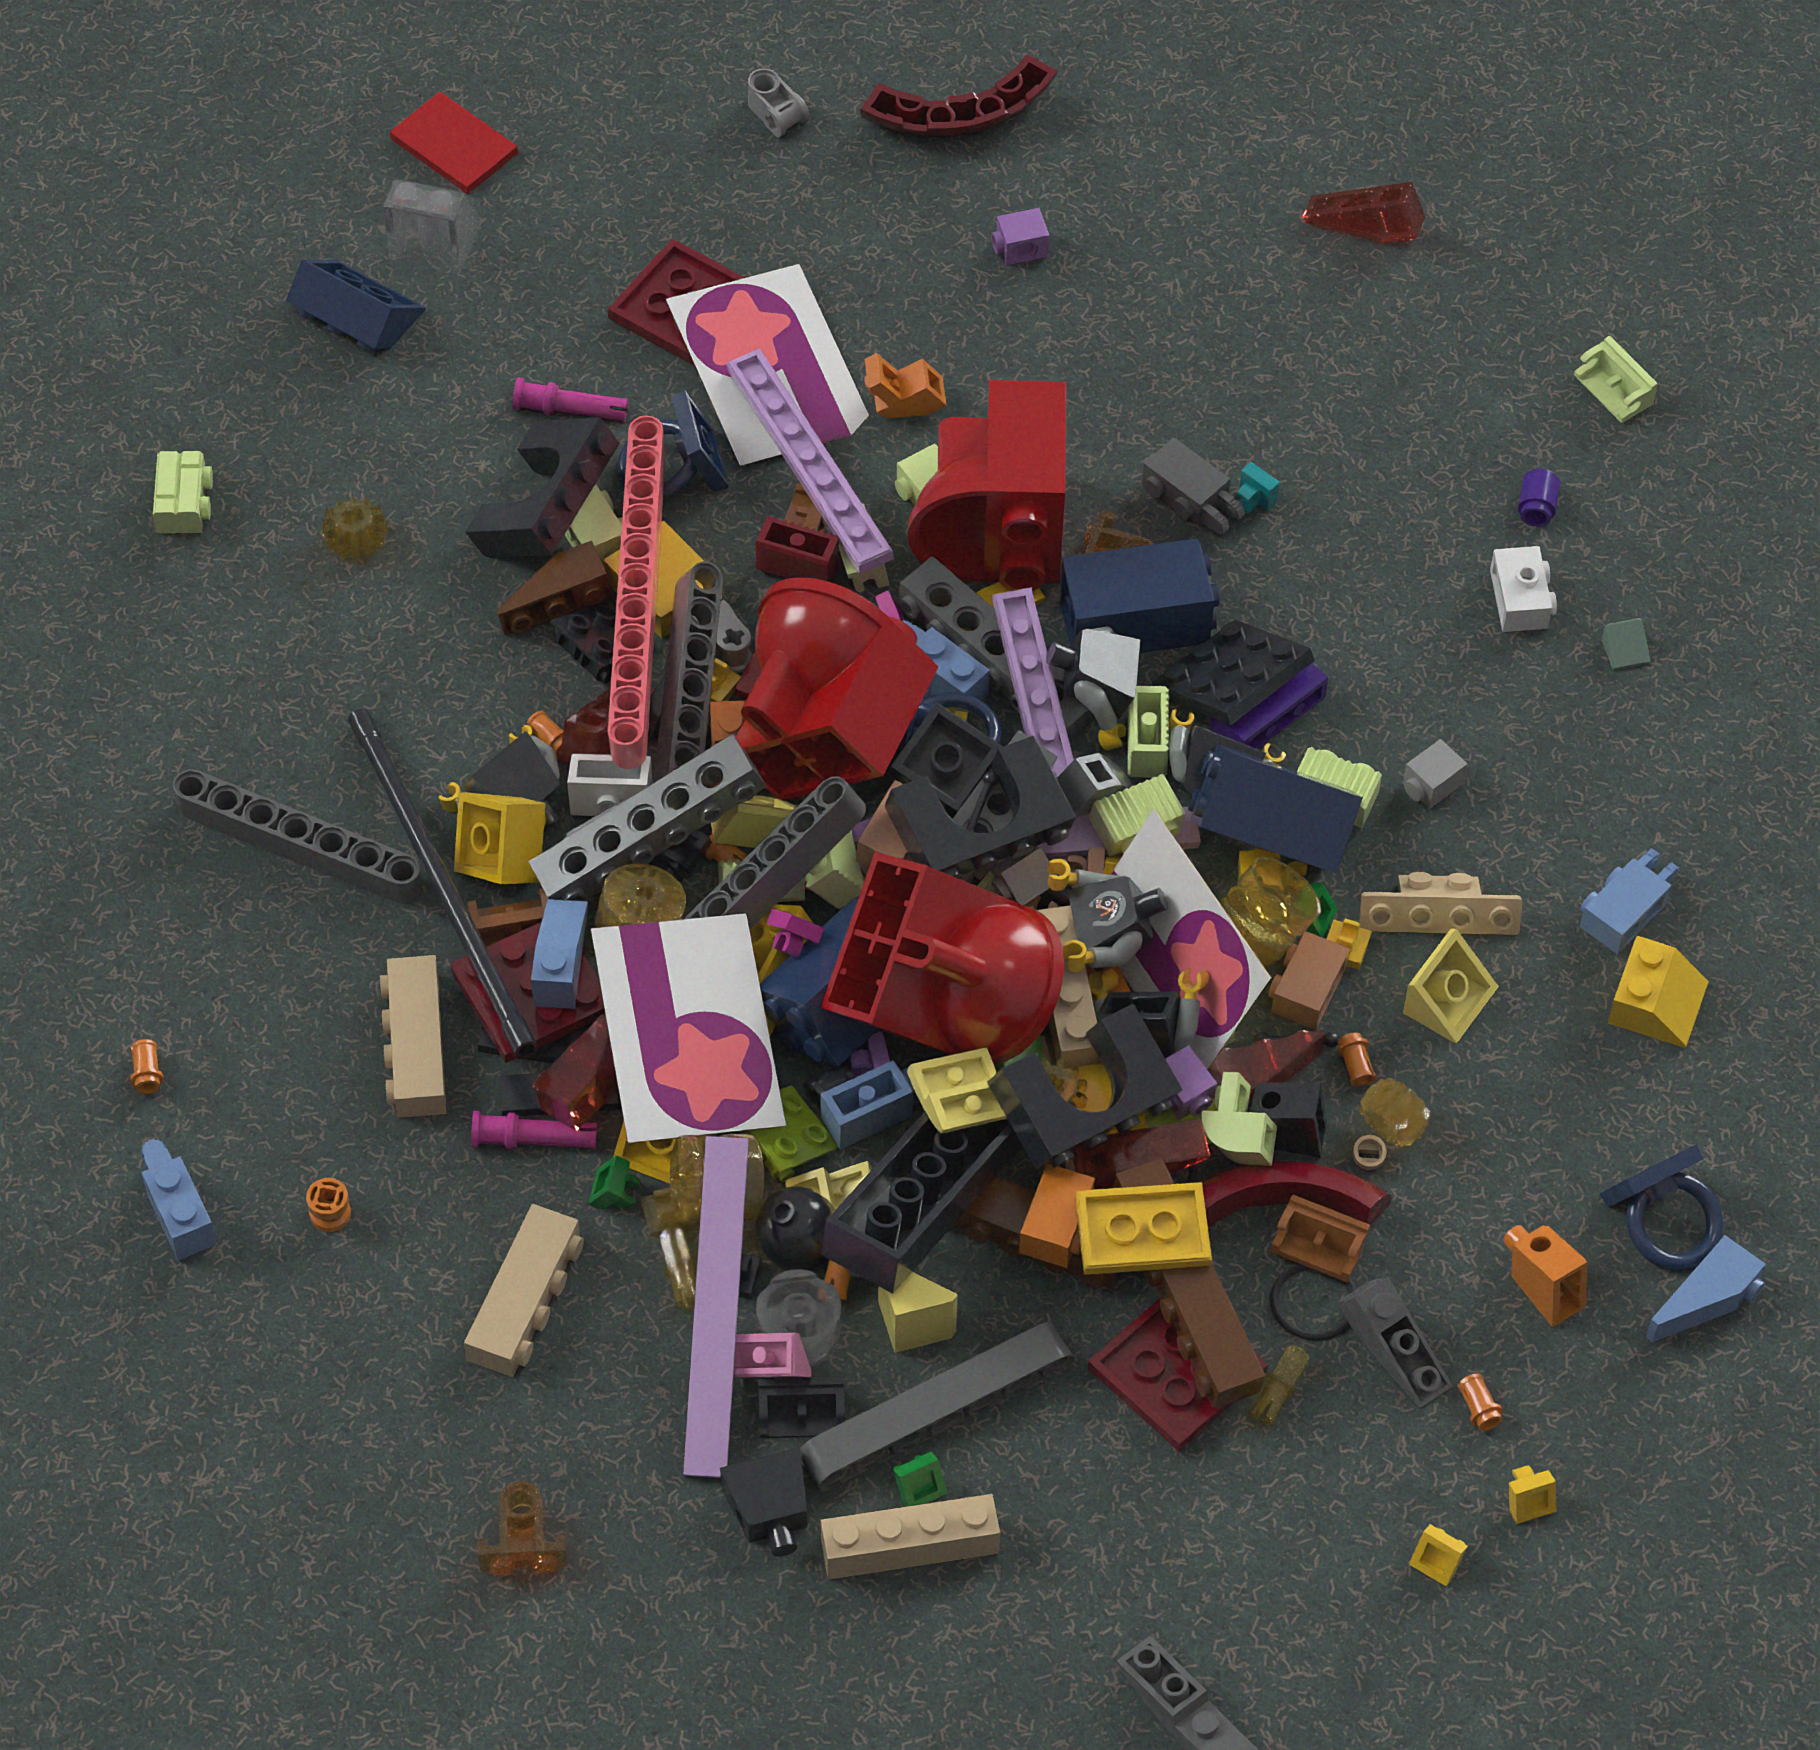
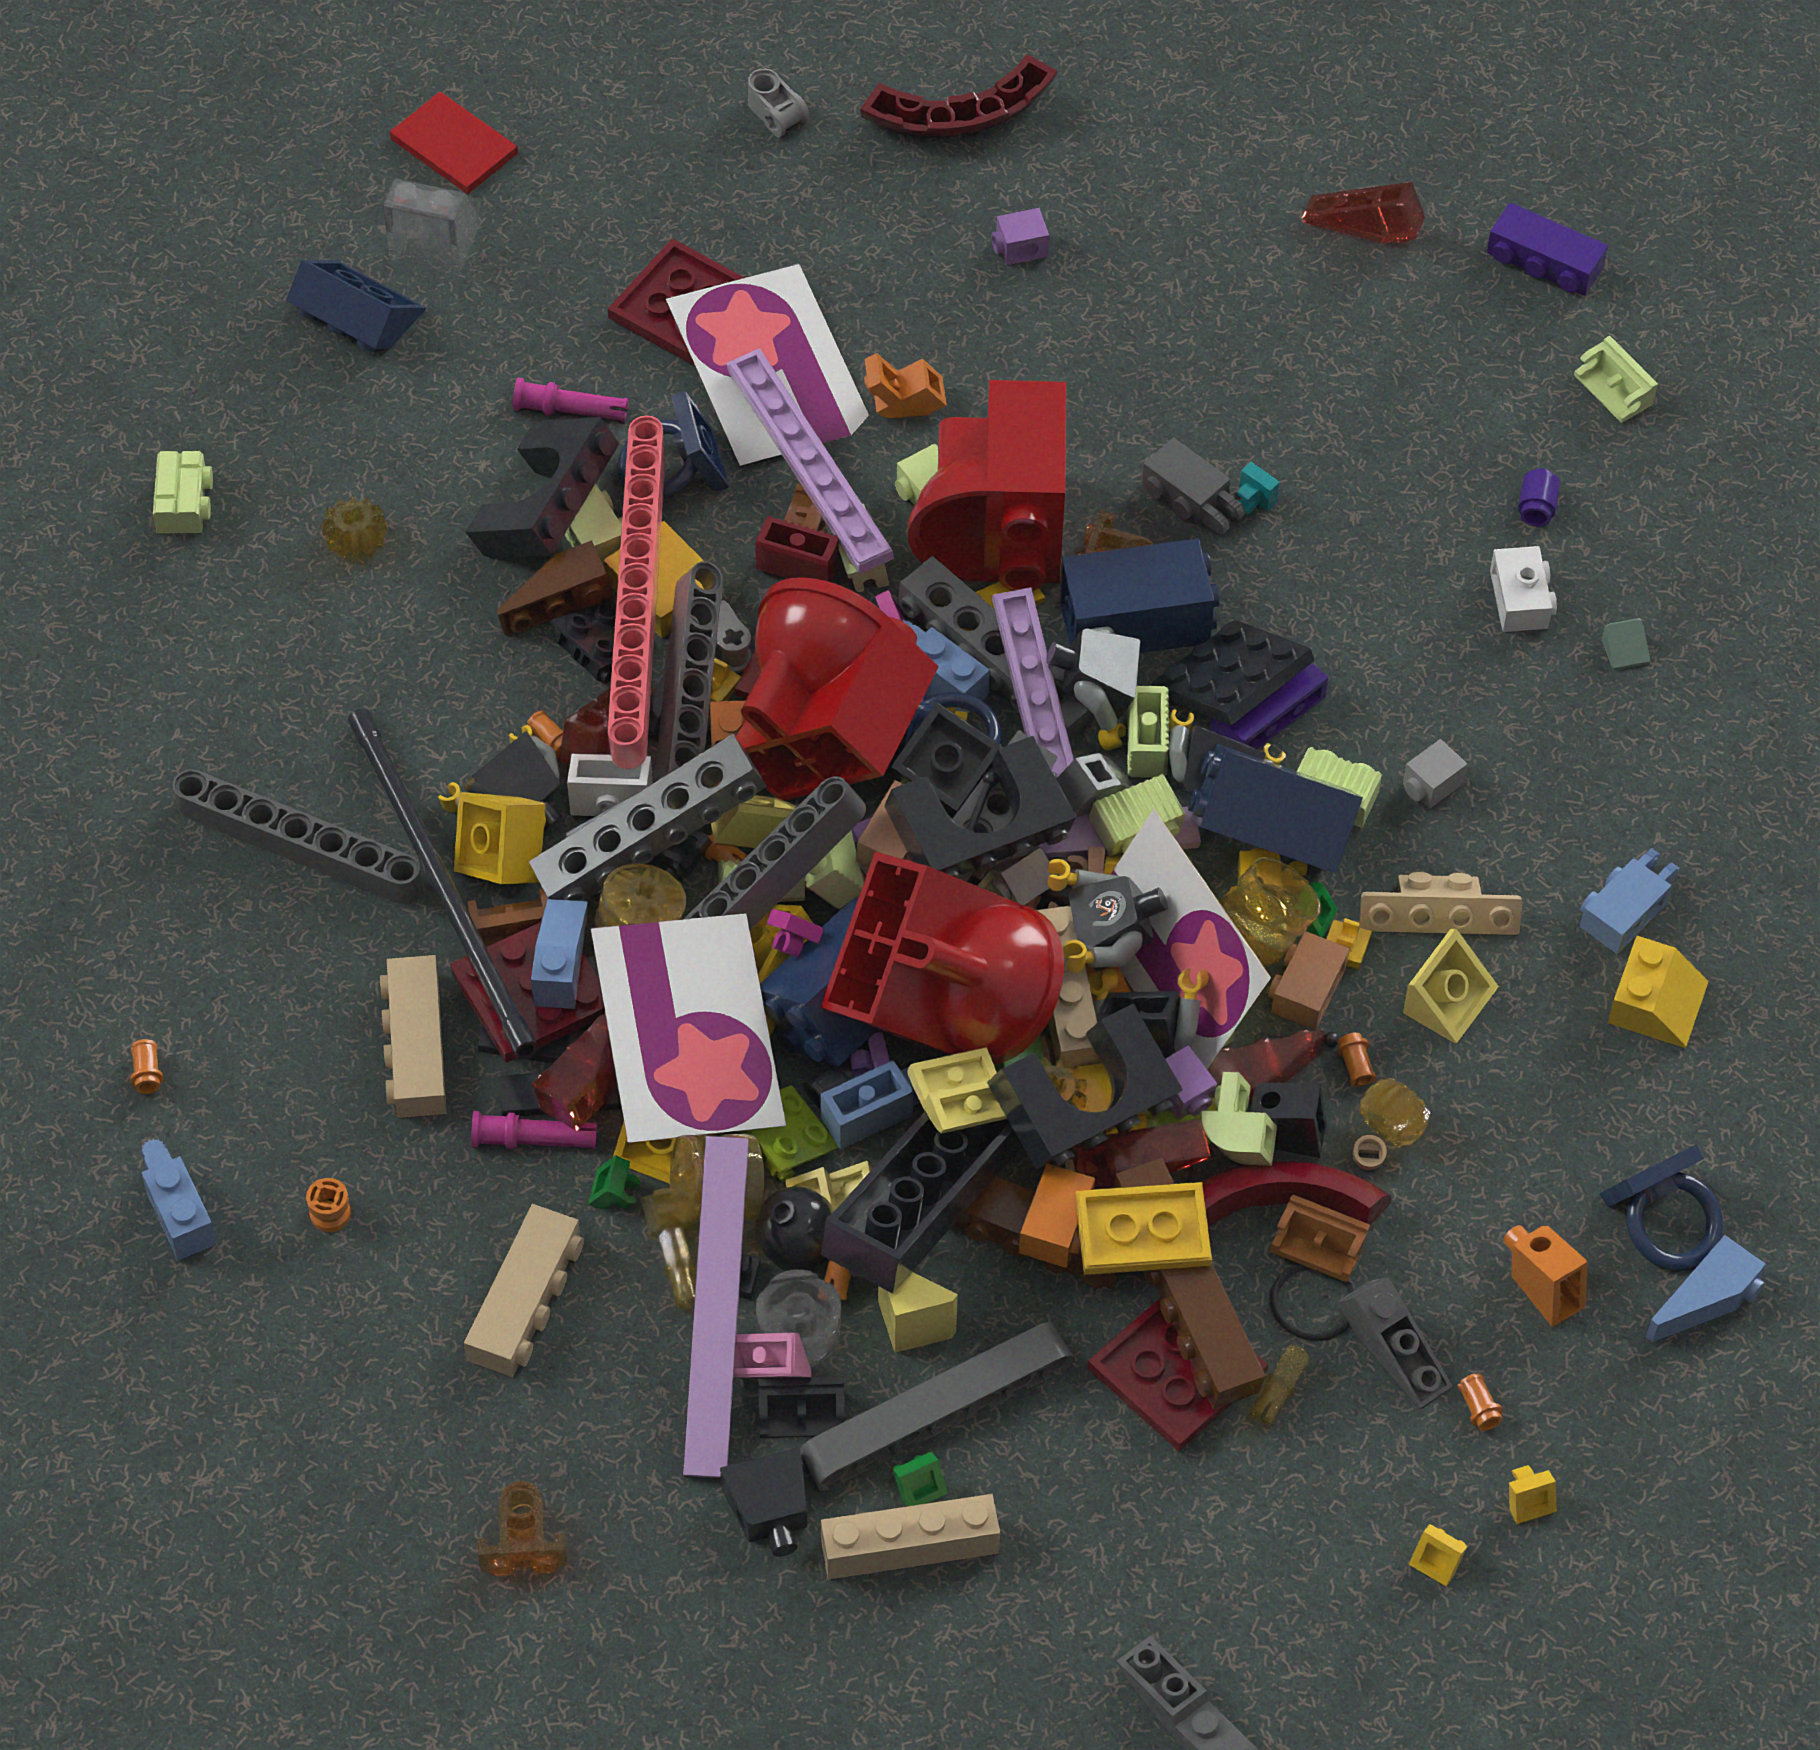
none -> dark purple brick [1487,202,1608,296]

